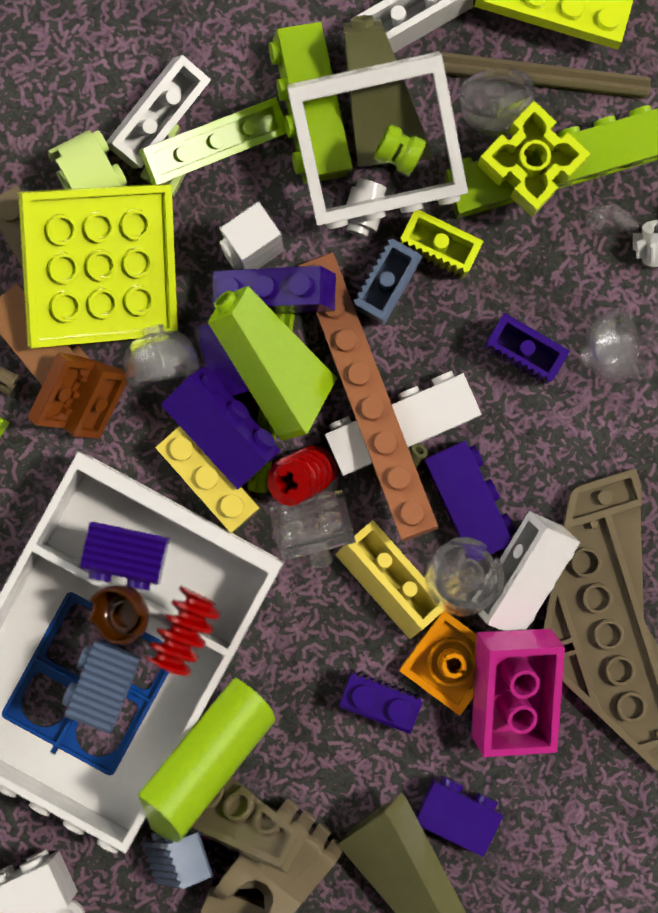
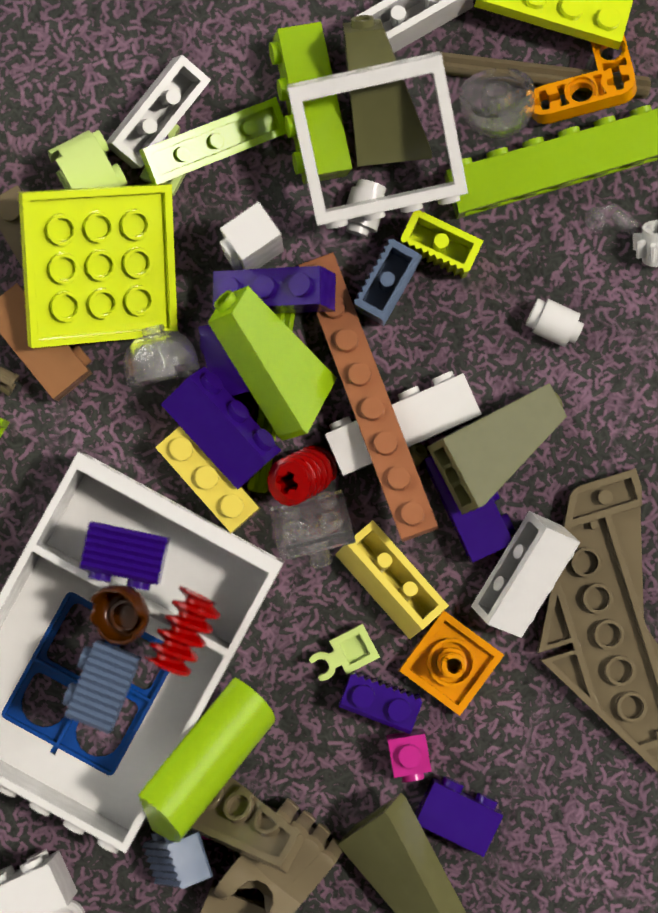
dark orange slope [27,352,131,439] -> none
lime wheel [373,123,426,176] -> none
clear cylinder [425,537,505,617] -> none
dark pink brick [471,629,565,758] -> none
neon yellow brick [477,101,590,217] -> none
dark purple brick [484,313,570,385] -> none
clear cylinder [580,306,647,385] -> none
none -> yellowish green plate [309,623,380,681]
none -> dark pink brick [386,729,432,782]
none -> olive slope [427,383,567,515]
none -> white brick [525,298,584,348]
none -> light orange beam [528,34,637,124]

